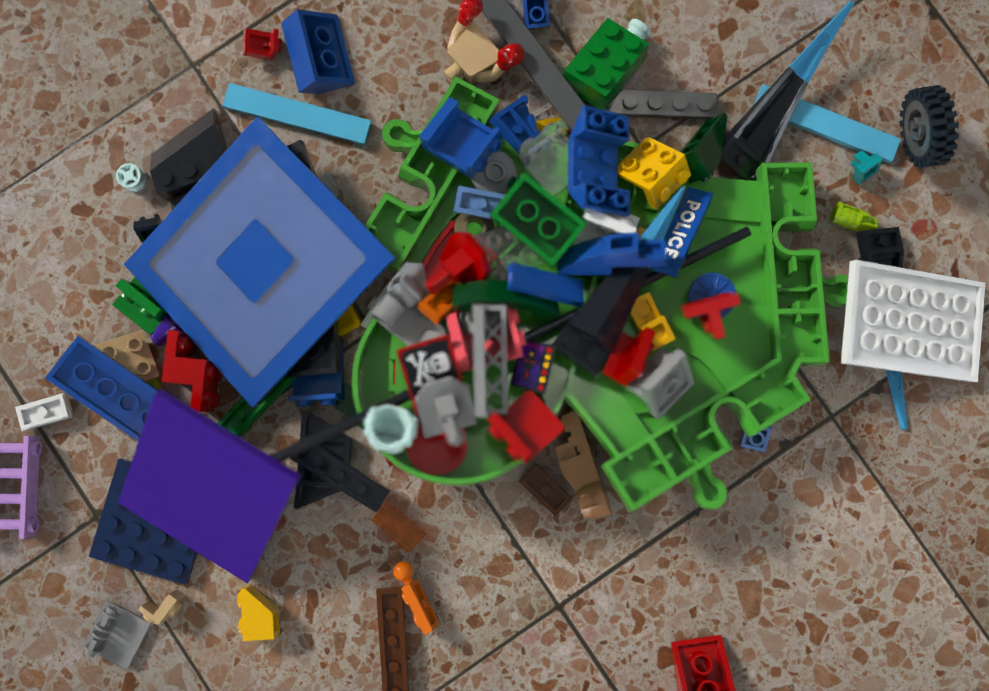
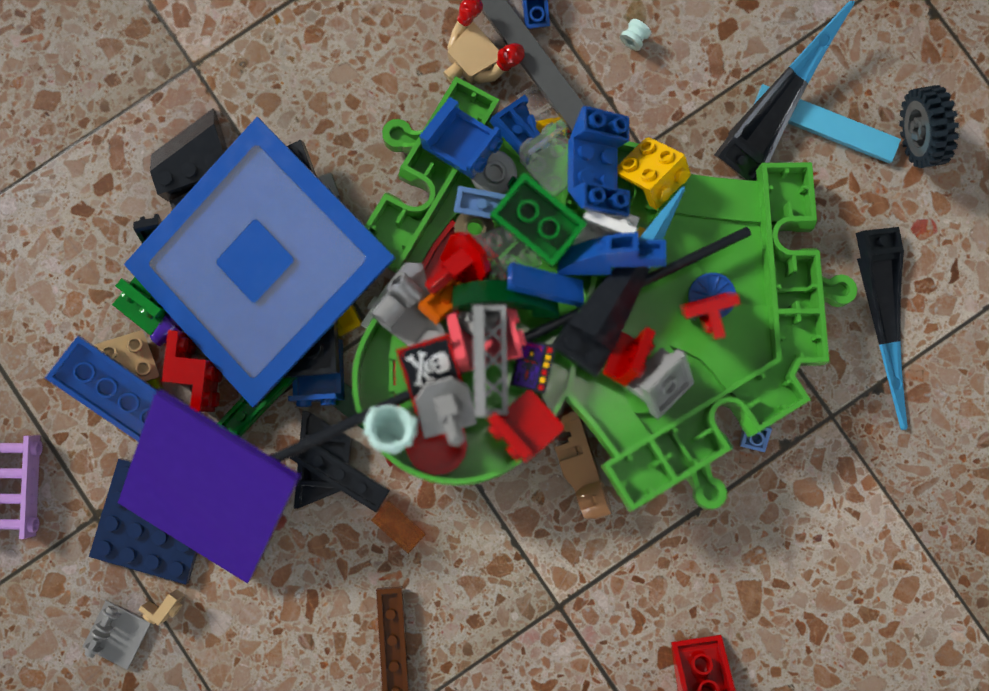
white plate [15,393,74,431] -> none
light aqua wheel [116,163,148,192] -> none
medium azure tile [222,83,372,146] -> none
yellow slope [237,584,280,641] -> none
red bracket [243,28,282,60] -> none
blue slope [281,9,355,94] -> none
orange plate [393,561,440,635] -> none
reddish brown plate [519,463,572,517] -> none
green brick [563,18,649,110] -> none
dark grey plate [580,90,717,120] -> none
yellow slope [630,292,675,351] -> none
blue tile [651,187,713,278] -> none
dark green slope [680,112,727,184] -> none
lime hinge [829,201,878,231] -> none
white plate [841,260,986,382] -> none
teal tile [851,150,883,185] -> none

